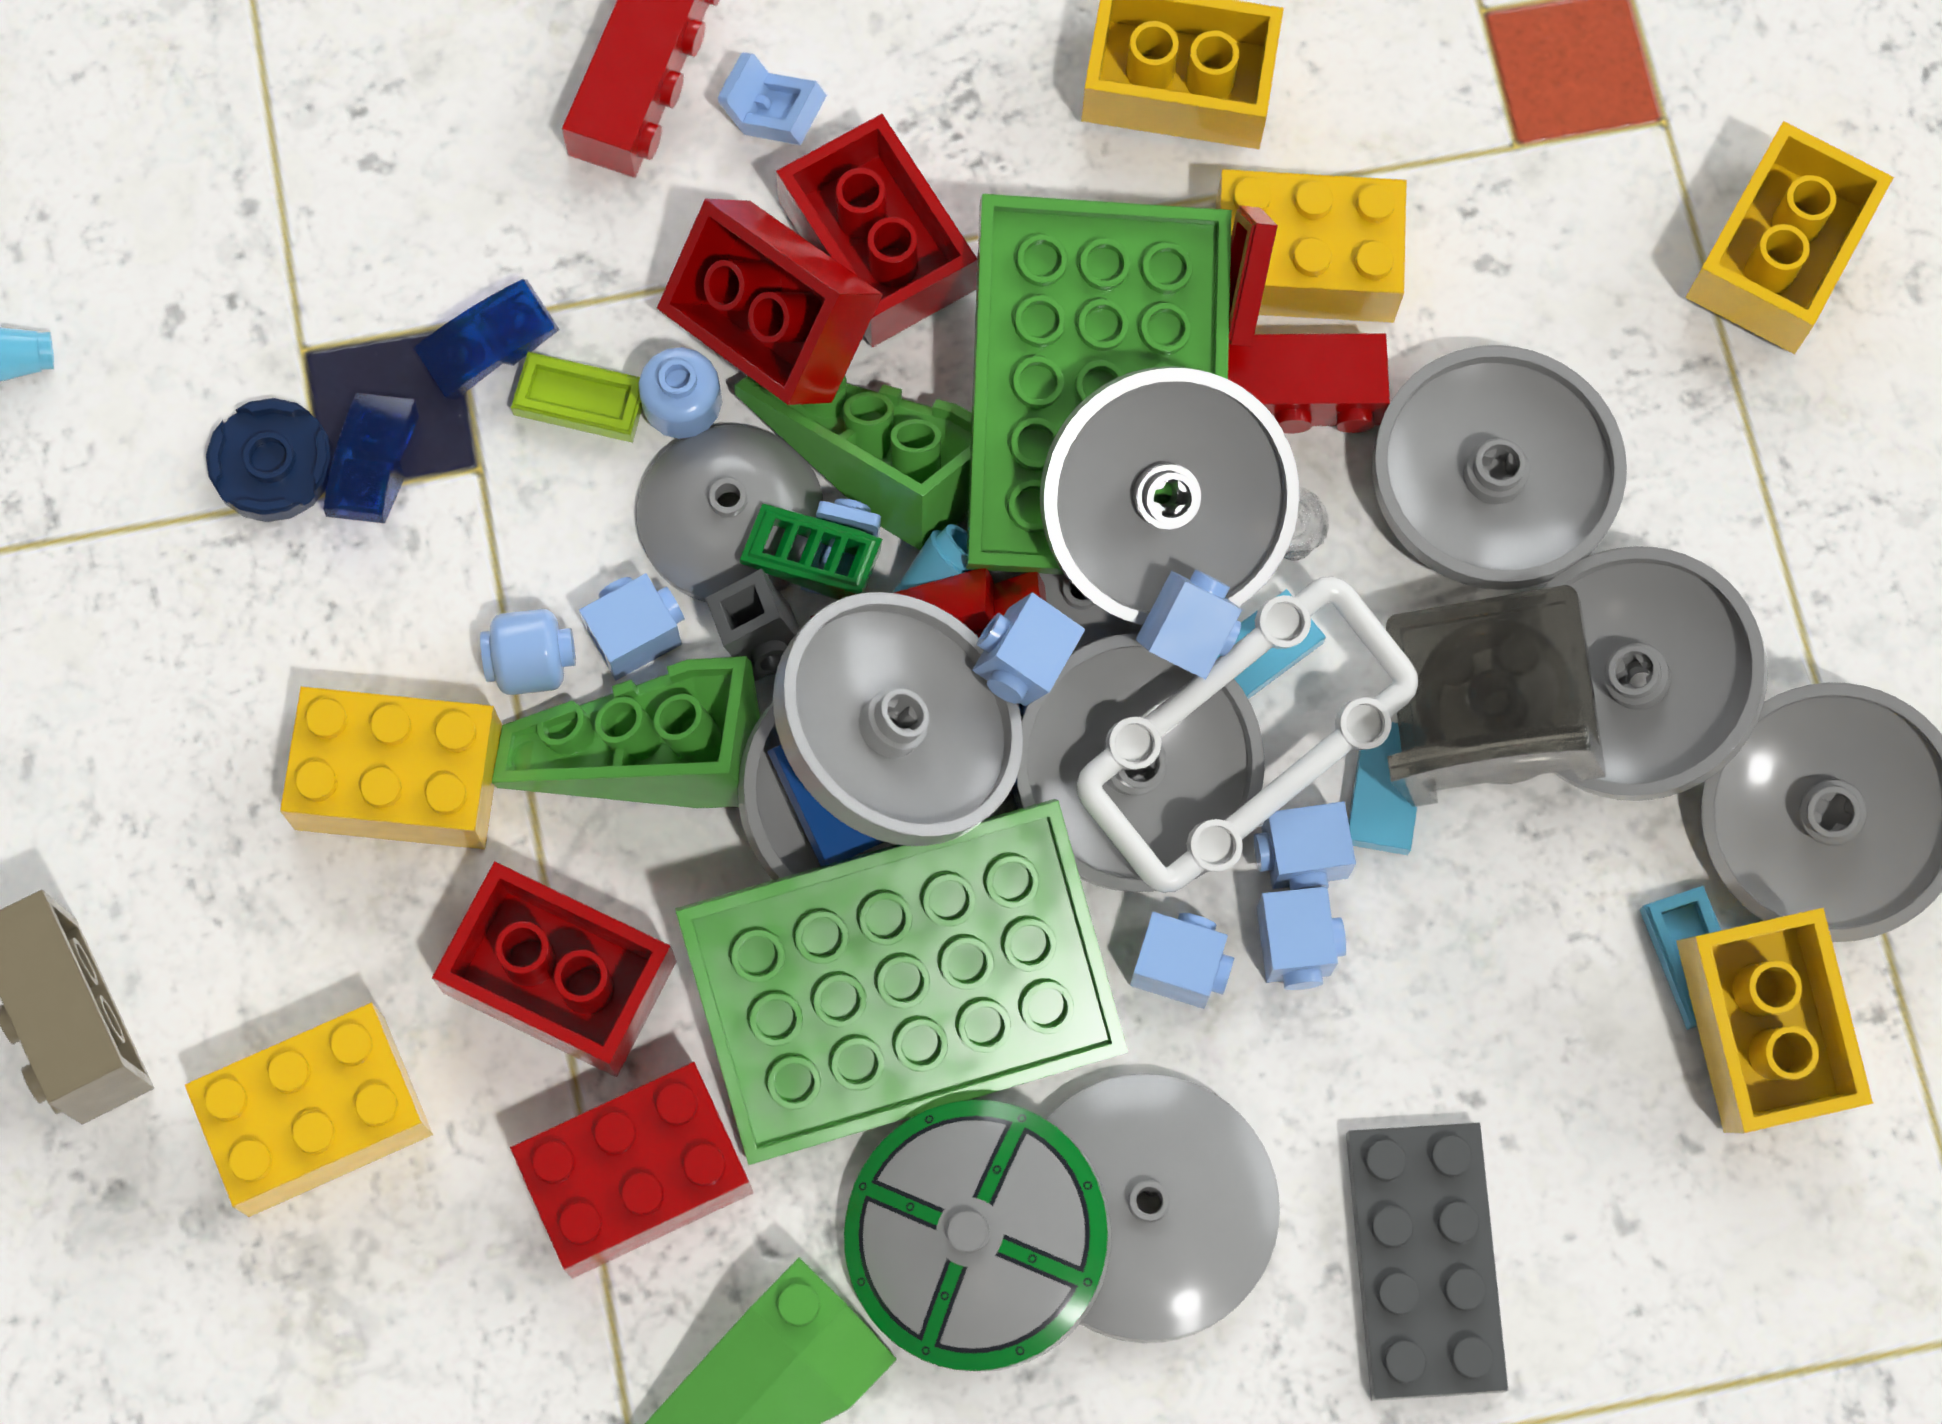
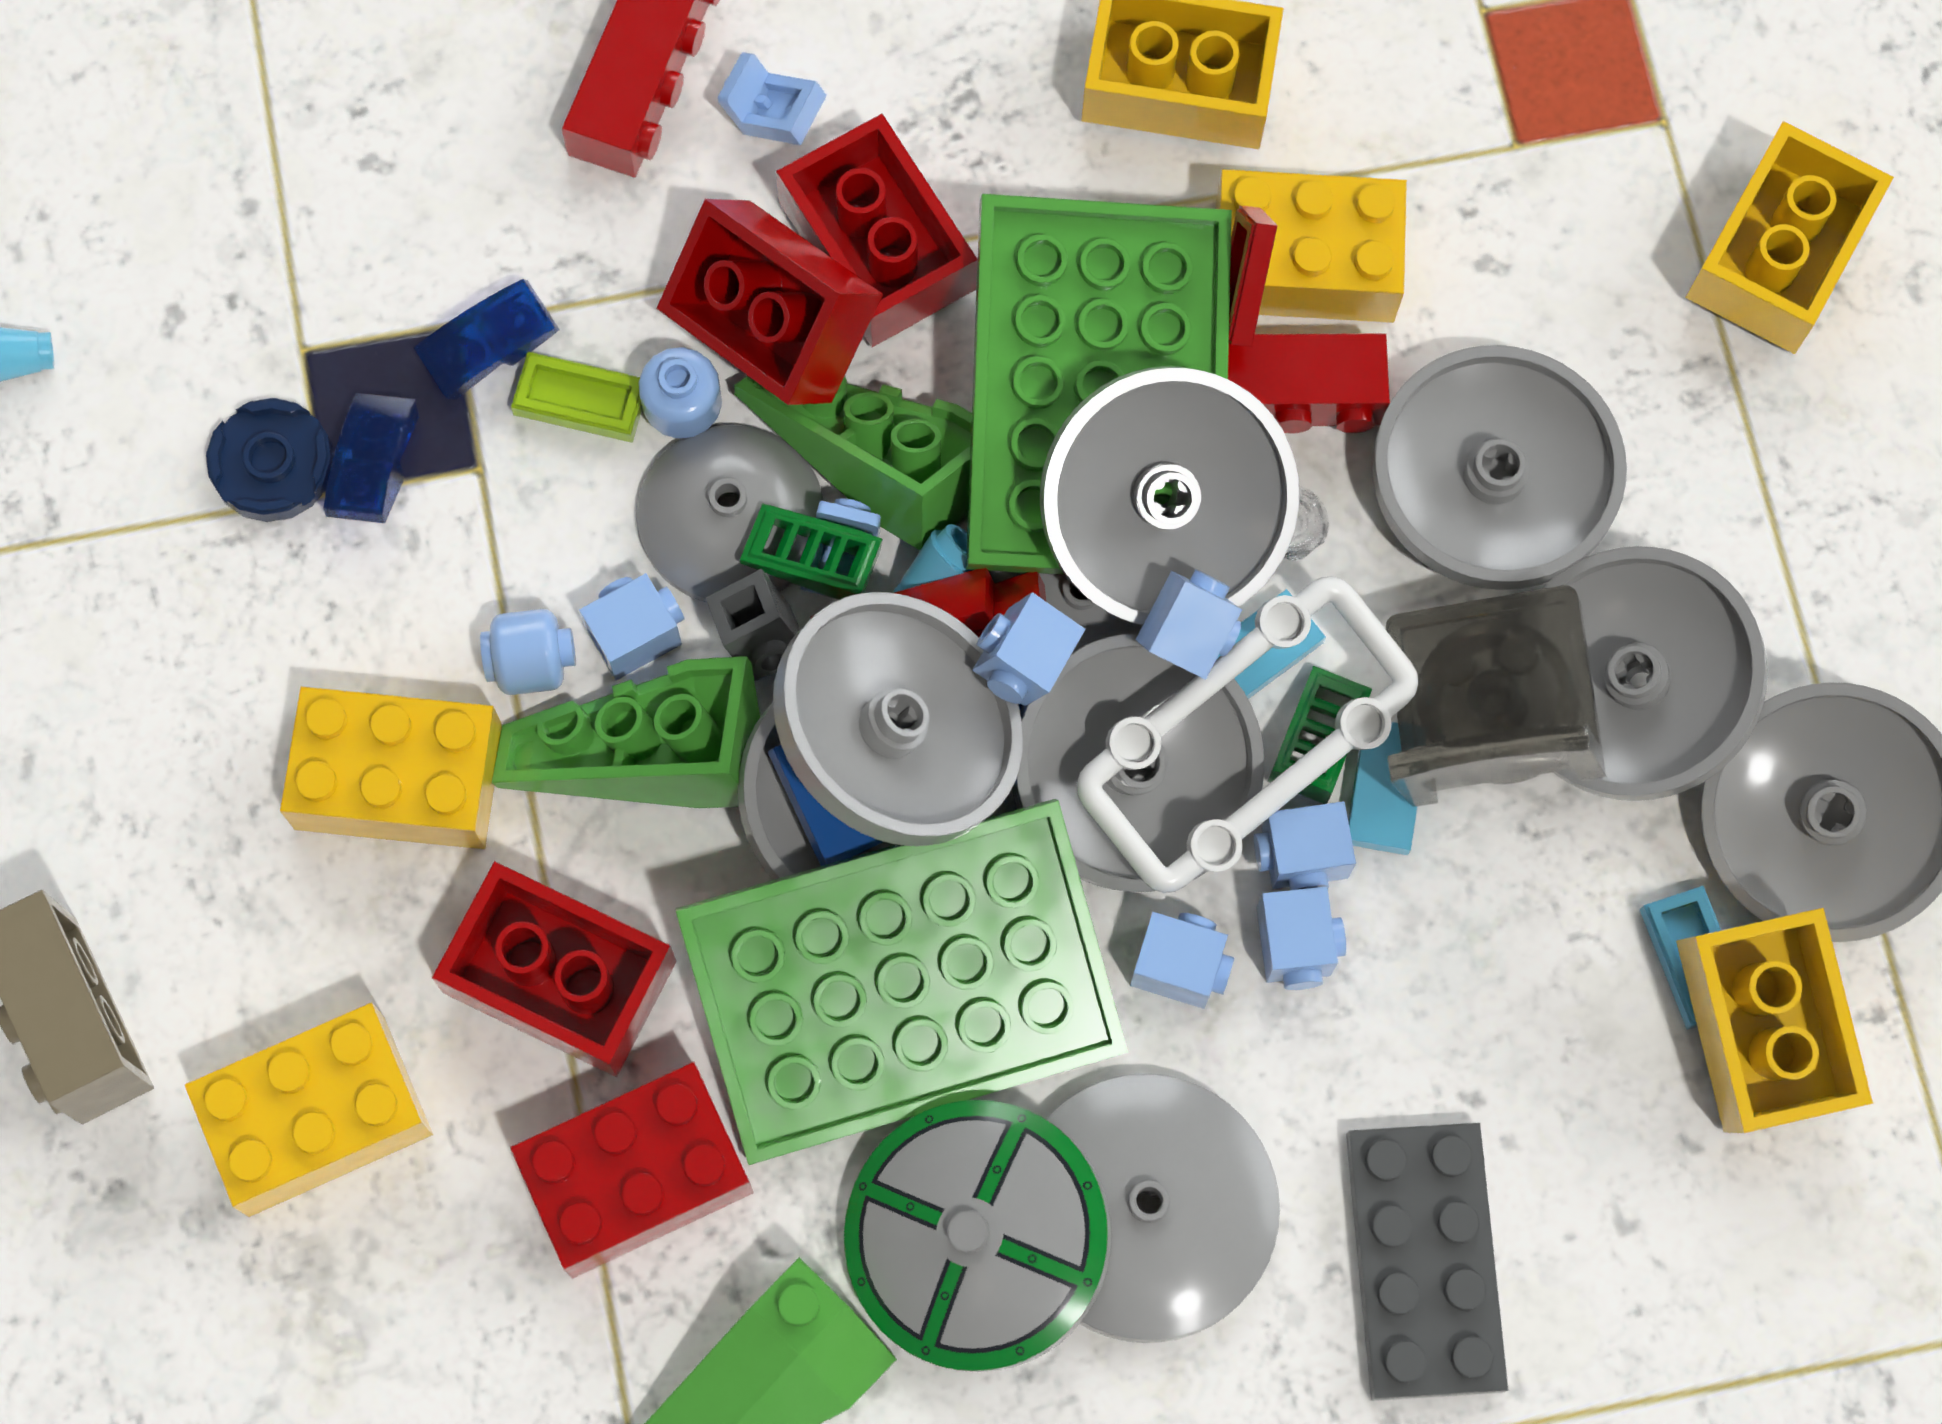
none -> green slope [1267,666,1372,804]

